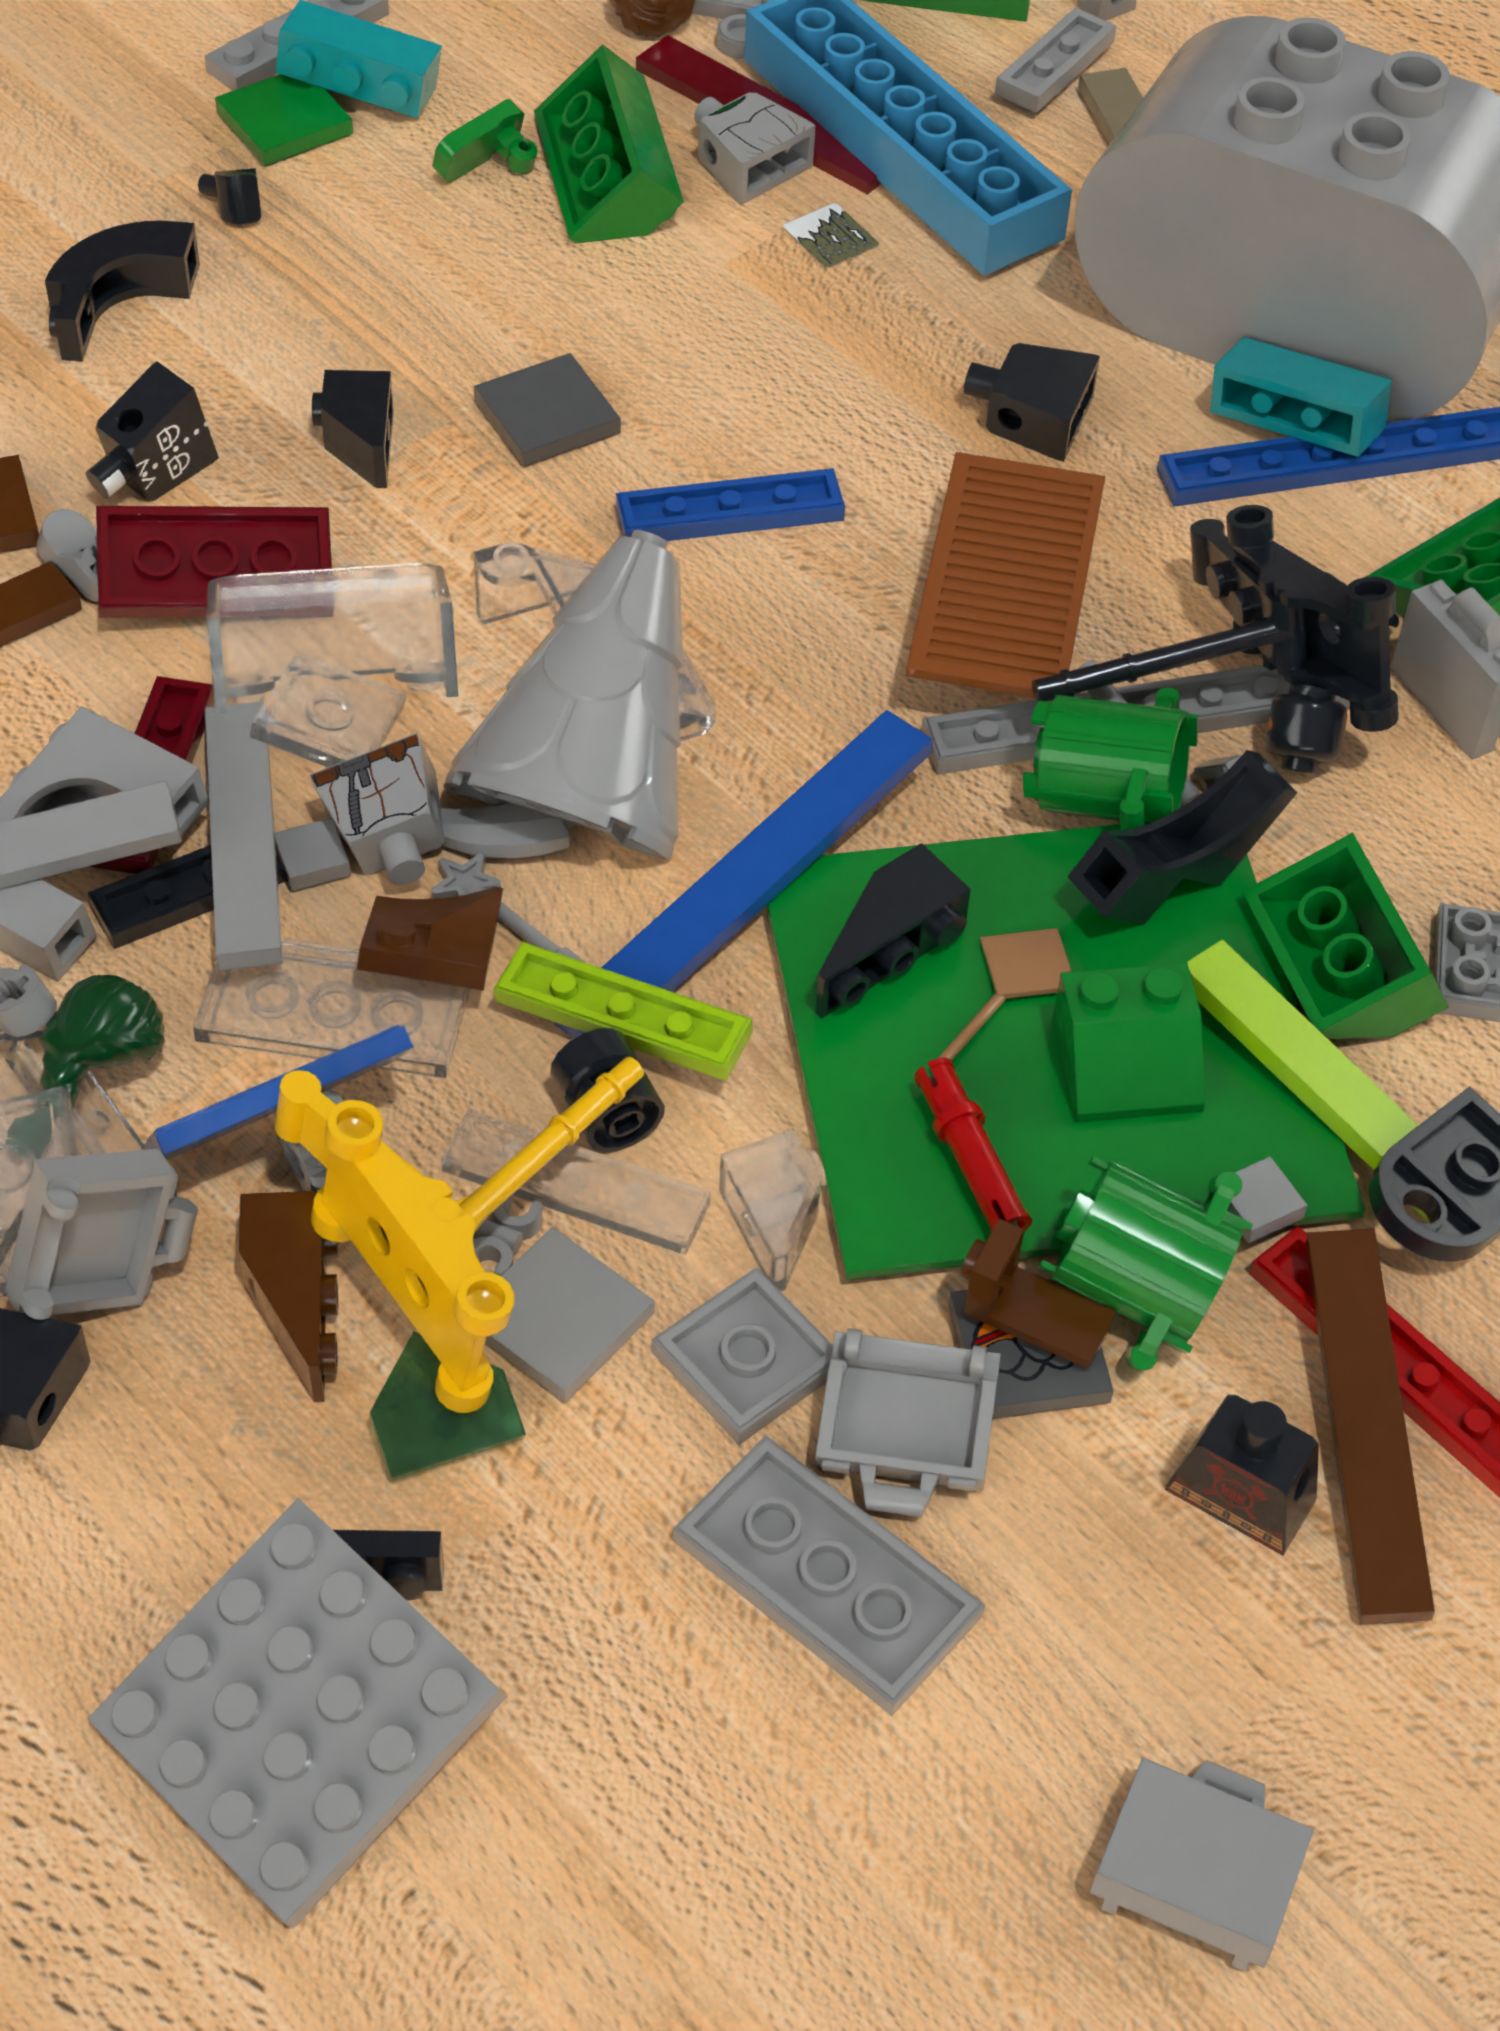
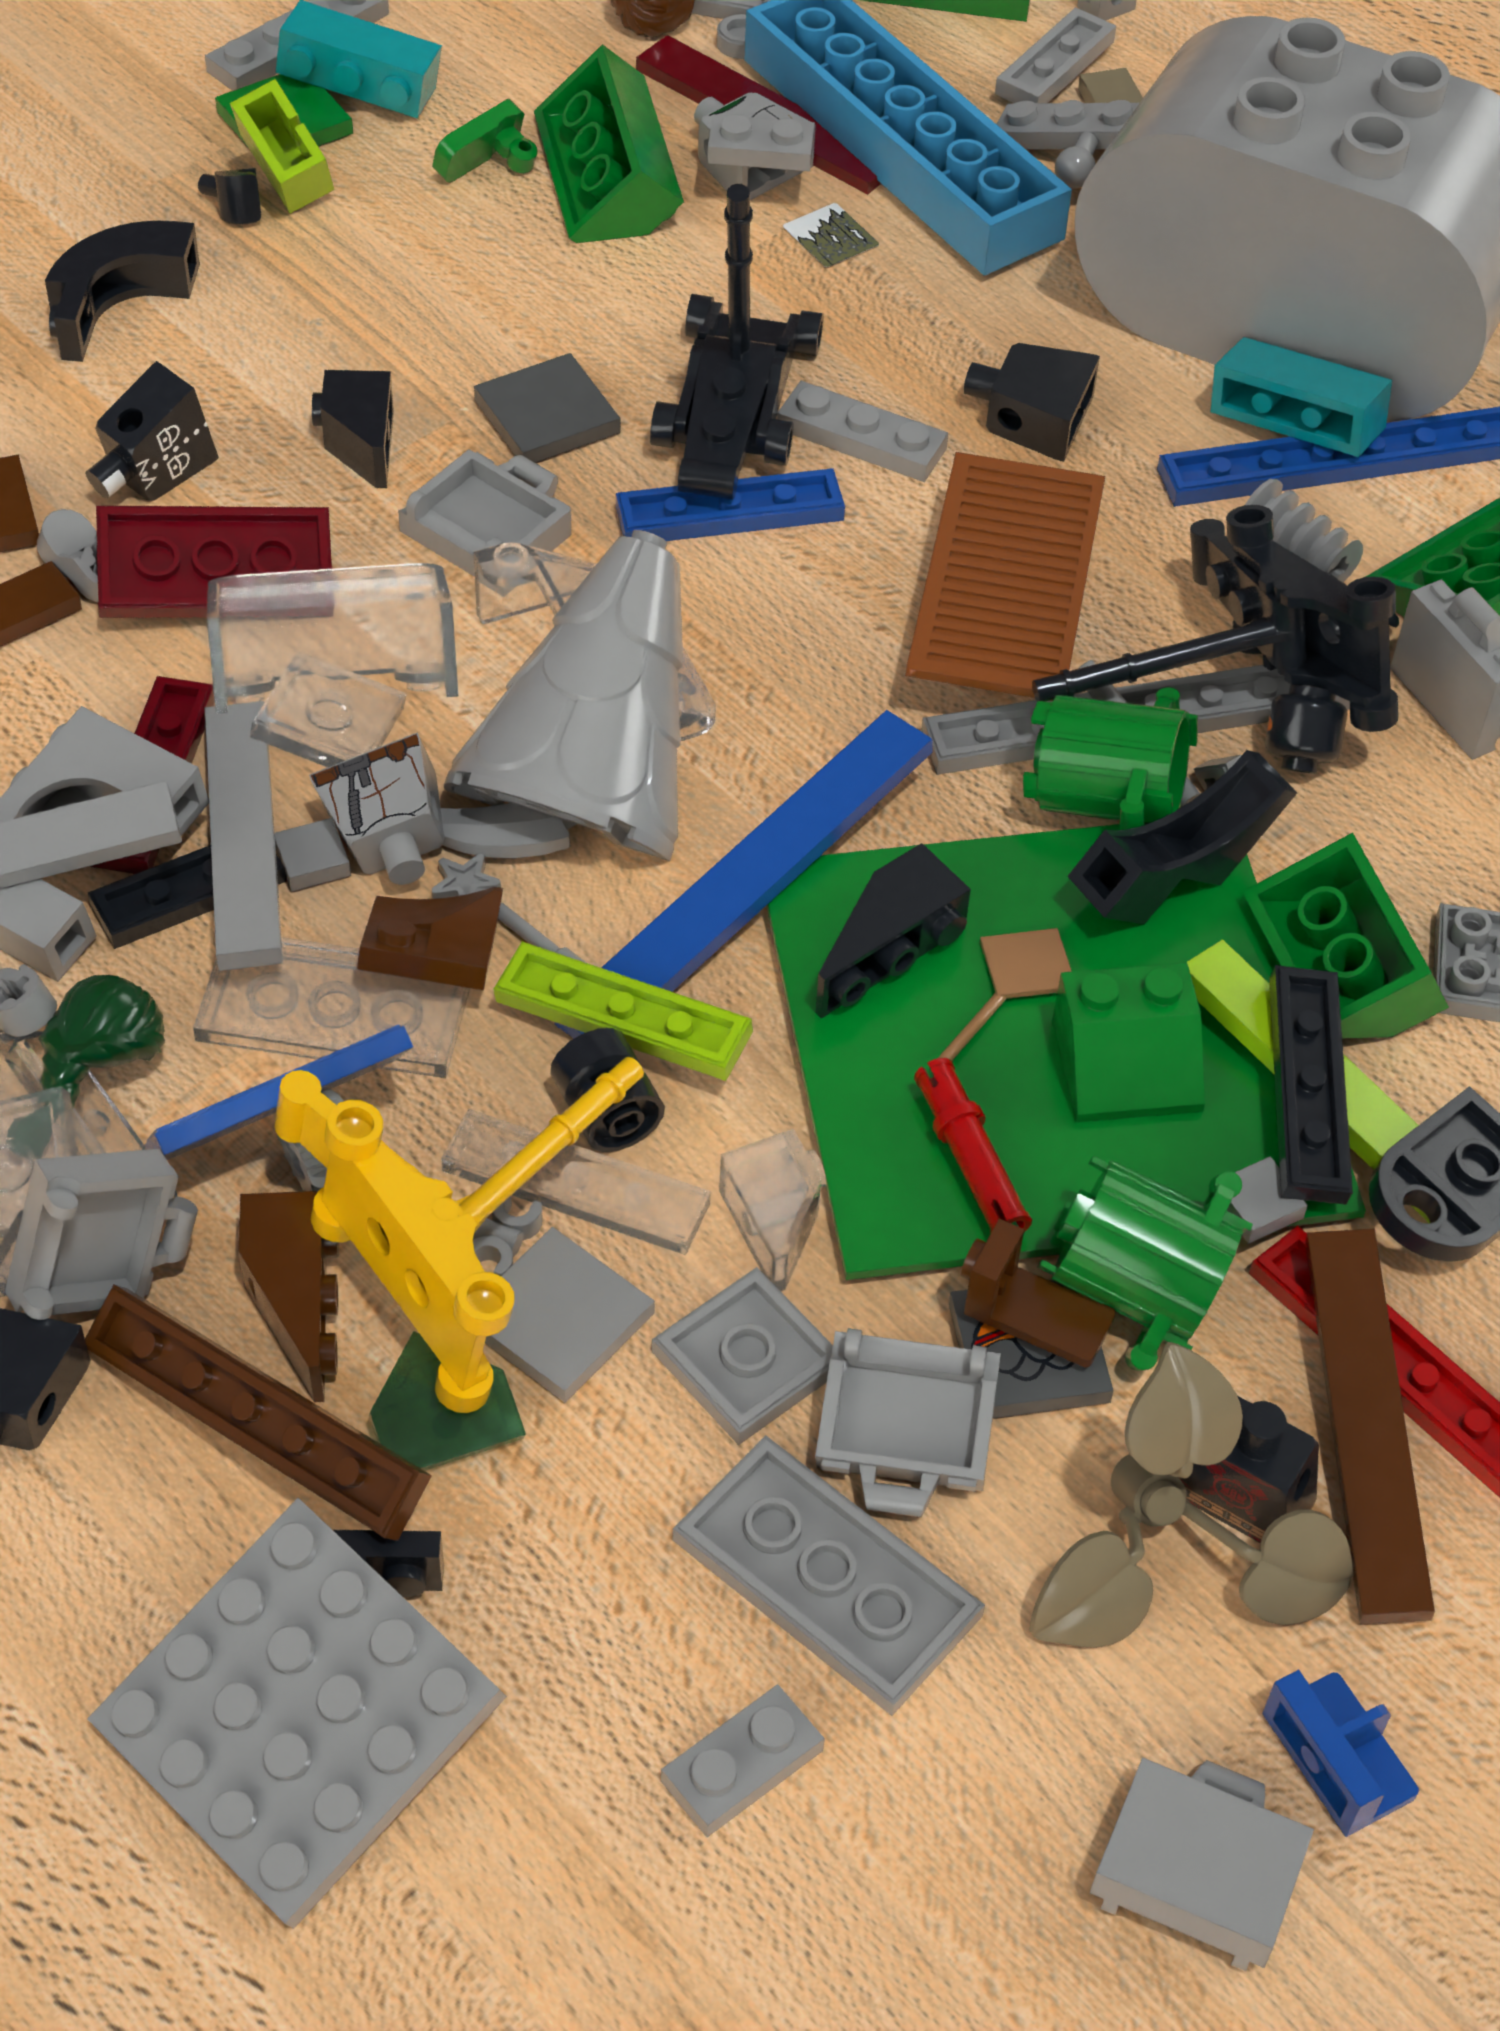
none -> reddish brown tile [85,1284,432,1541]
none -> lime piece [230,79,334,214]
none -> light grey piece [398,449,571,593]
none -> black piece [650,184,824,500]
none -> light grey plate [661,1684,825,1837]
none -> light grey plate [707,114,815,172]
none -> light grey plate [777,381,948,482]
none -> light grey plate [997,100,1139,188]
none -> dark tan plant [1029,1342,1354,1648]
none -> light grey piece [1245,479,1363,582]
none -> blue panel [1262,1670,1419,1837]
none -> black tile [1269,965,1353,1205]

